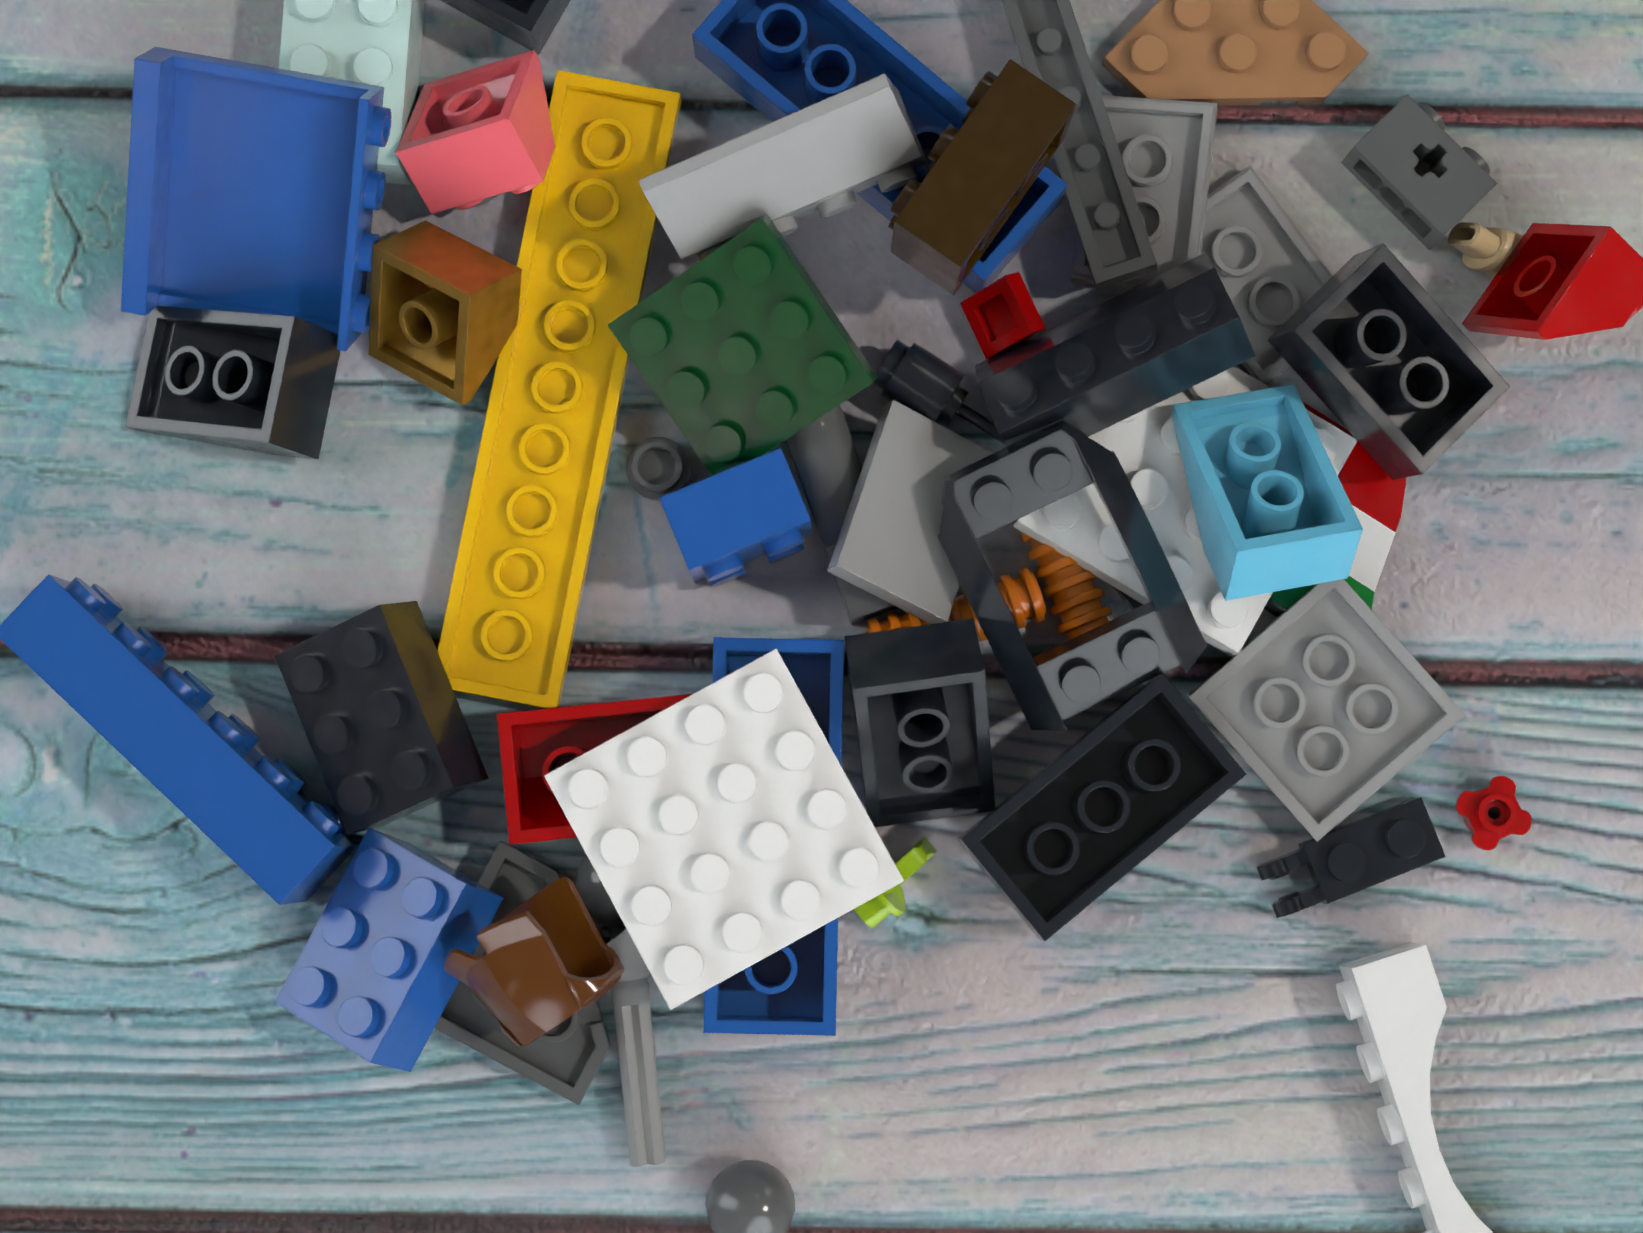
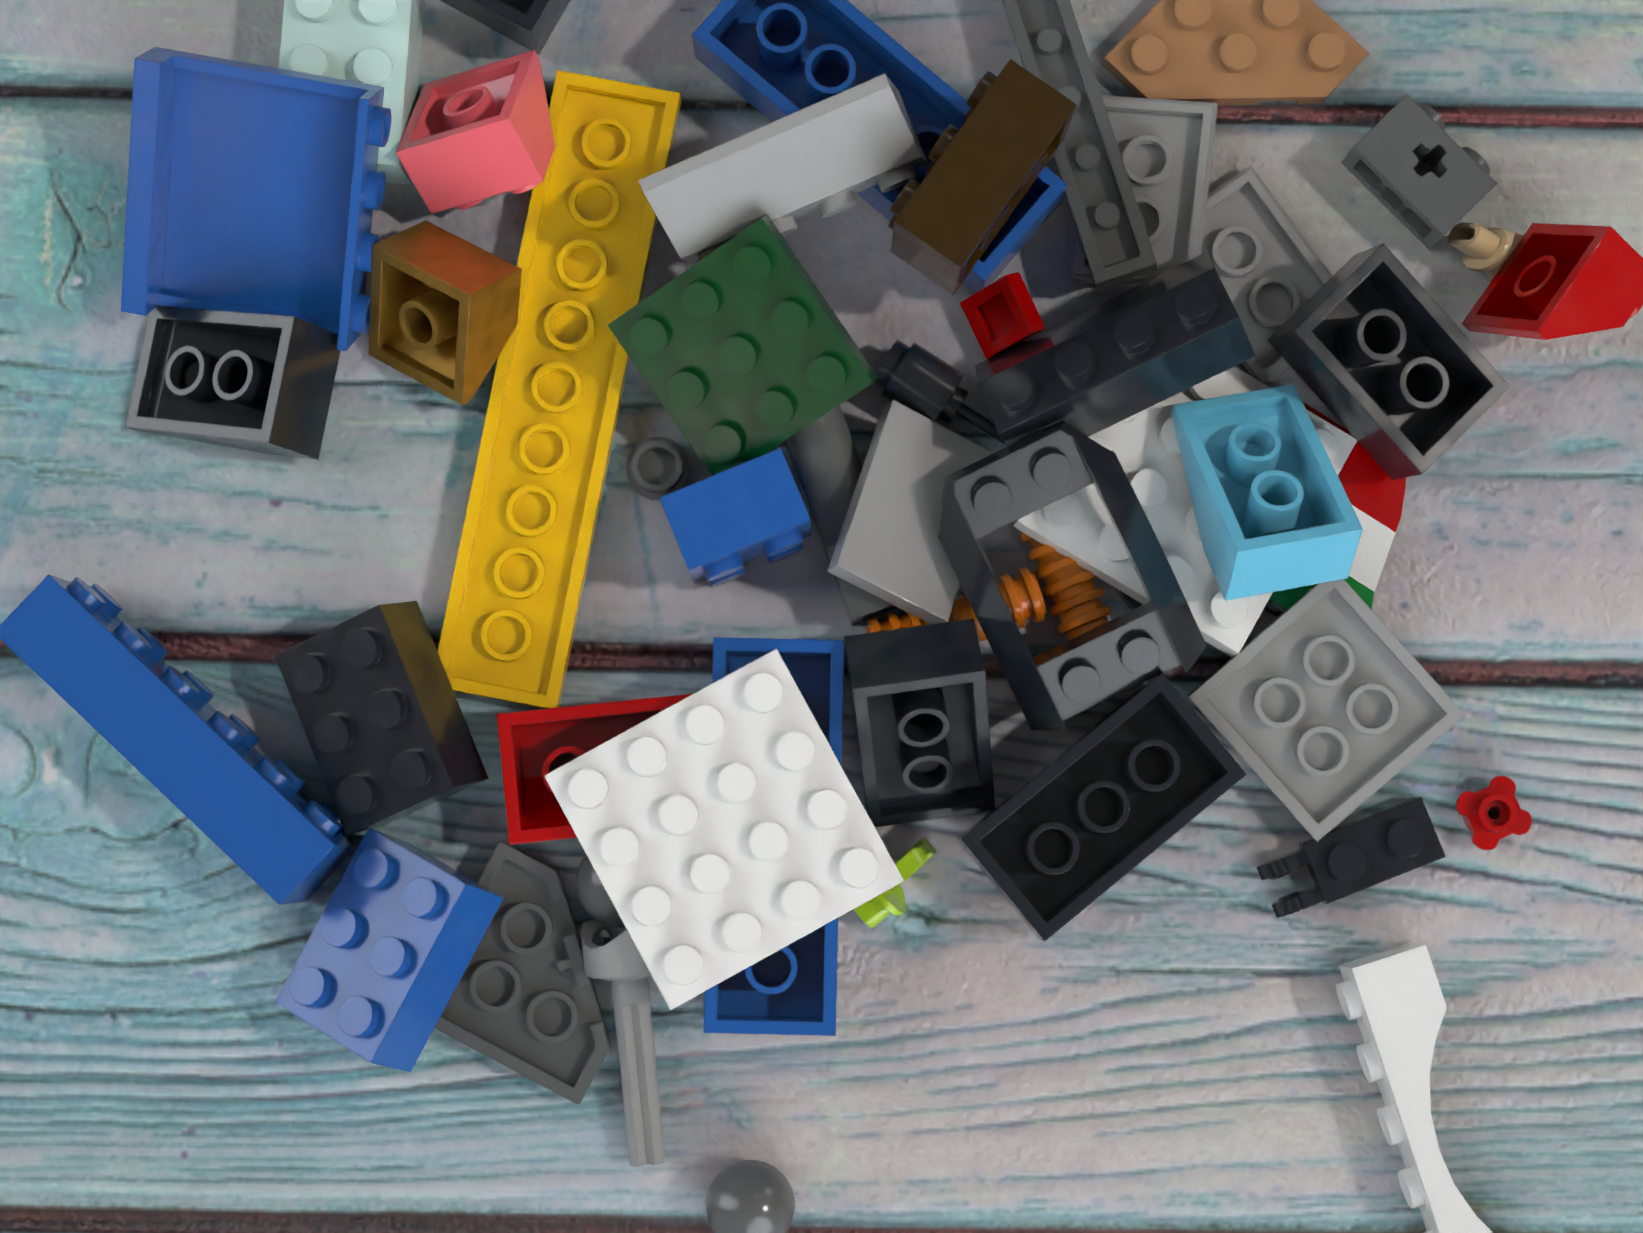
reddish brown piece [444,877,624,1046] -> none

